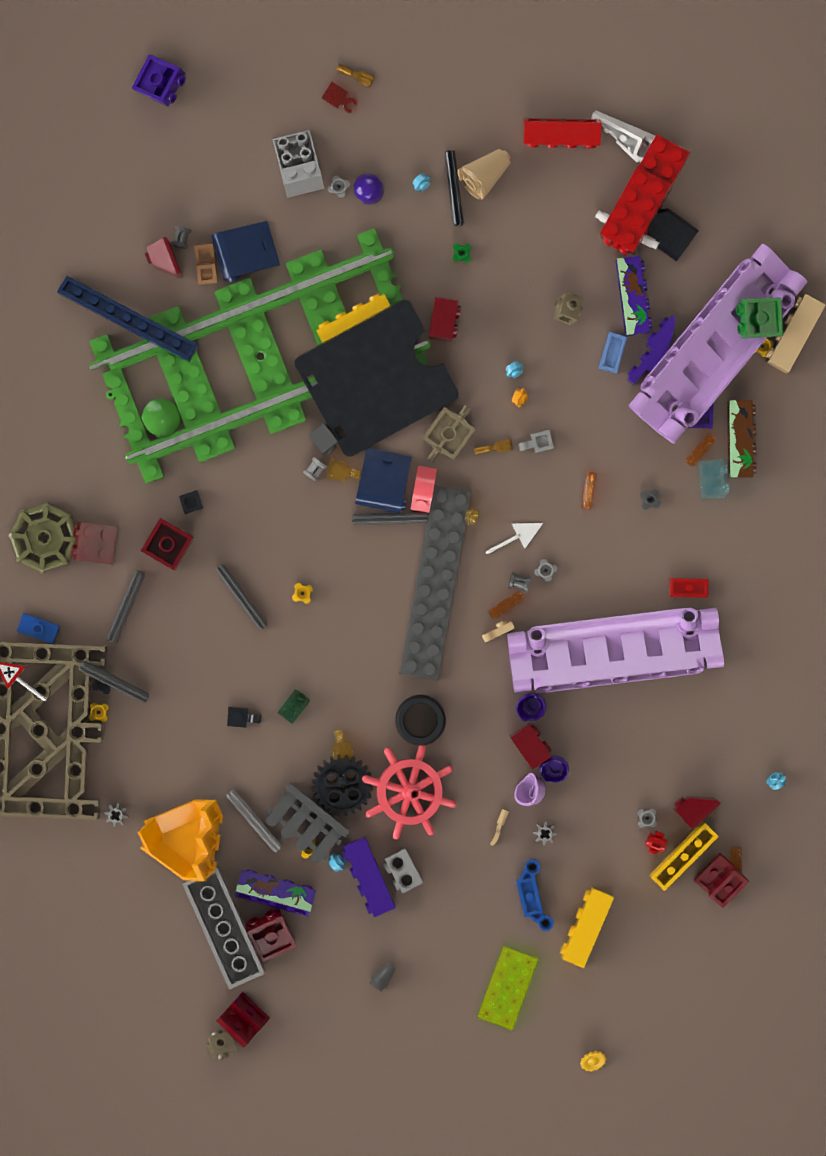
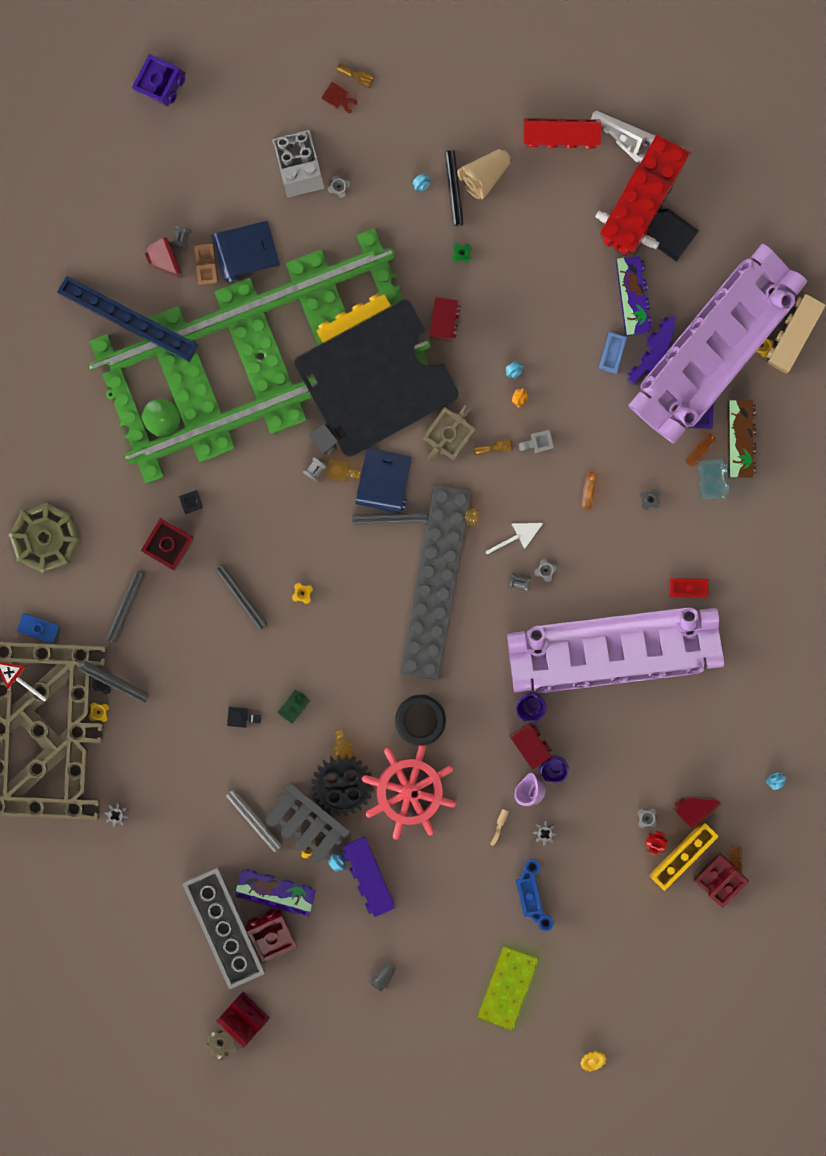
dark red plate [71,522,117,565] -> none
light orange panel [138,799,223,881] -> none
dark purple hair [353,174,384,205] -> none
light grey brick [383,847,423,893] -> none
coral brick [410,466,437,513] -> none
tan plate [482,620,514,643] -> none
clear orange axle [488,592,524,619] -> none
dark tan brick [553,293,583,325] -> none
yellow brick [560,887,614,968] -> none
green plate [736,297,783,339] -> none

